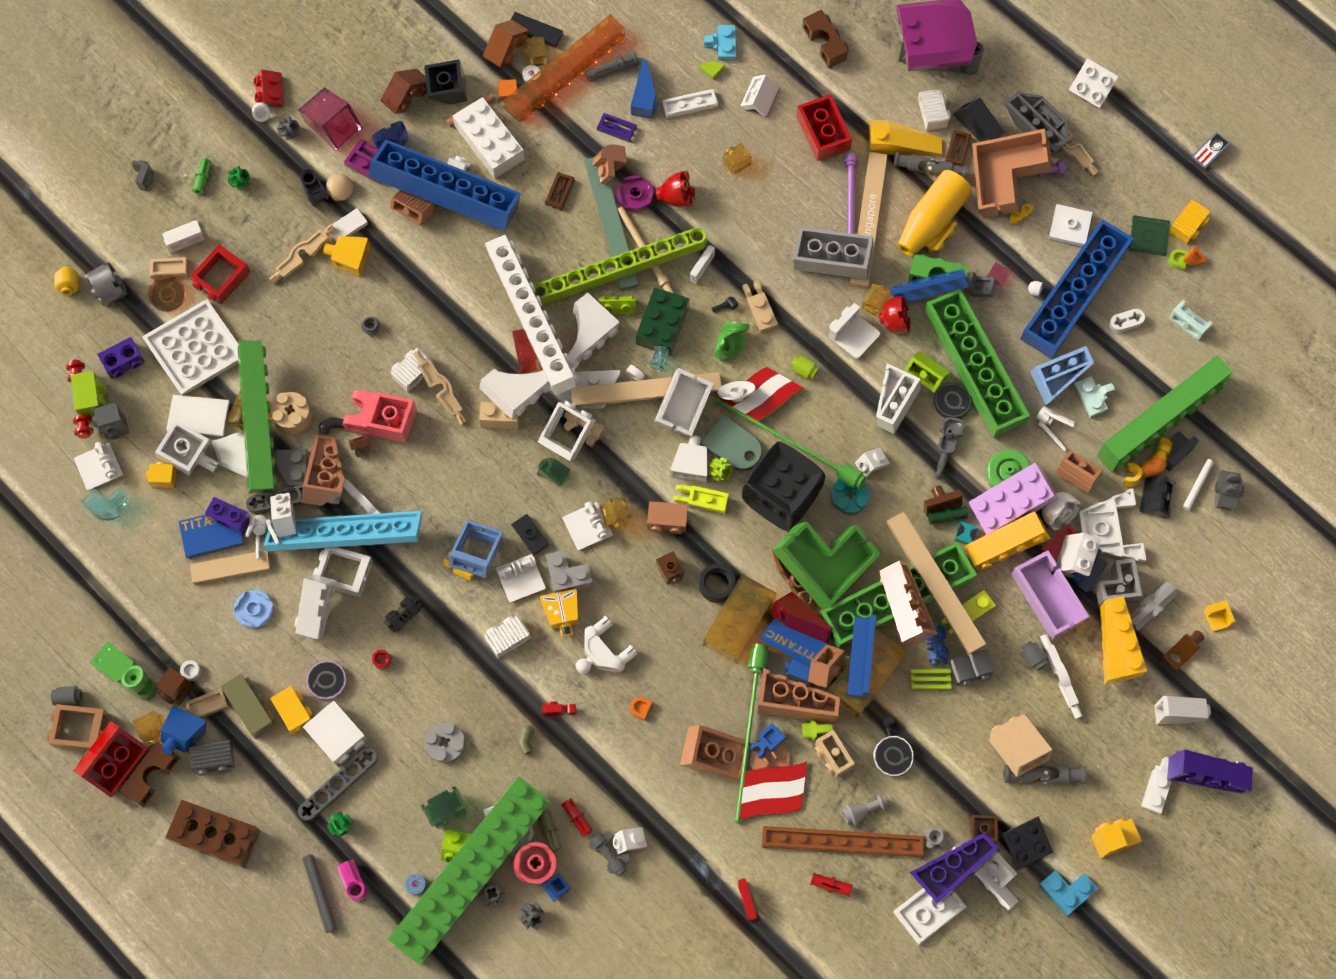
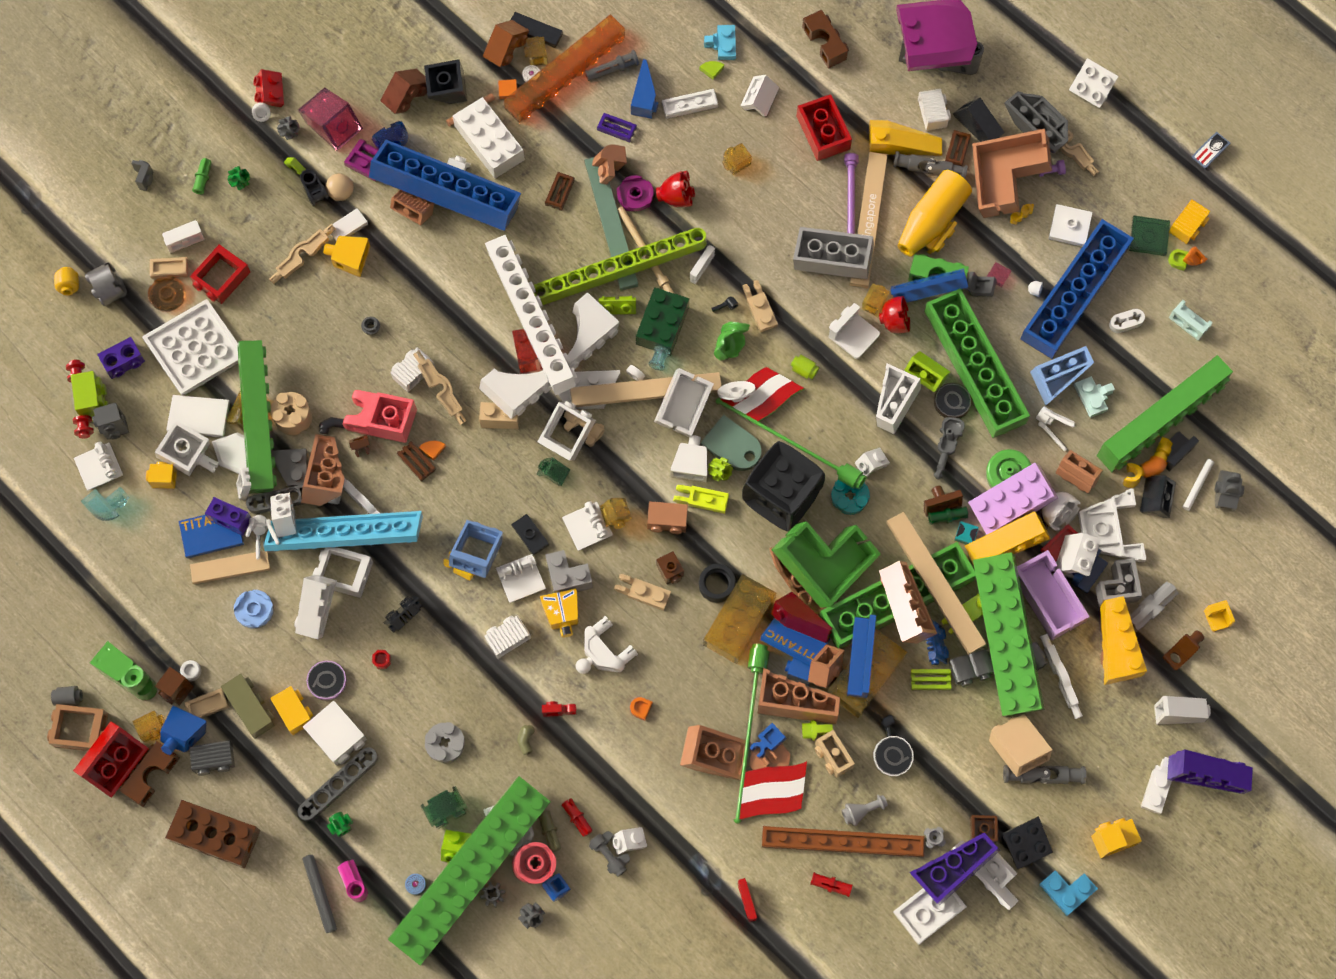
none -> white tile [236,468,251,500]
none -> lime tile [284,157,306,174]
none -> reddish brown tile [397,441,436,482]
none -> orange tile [419,441,446,461]
none -> tan hinge [614,574,671,611]
none -> bright green brick [973,552,1045,717]

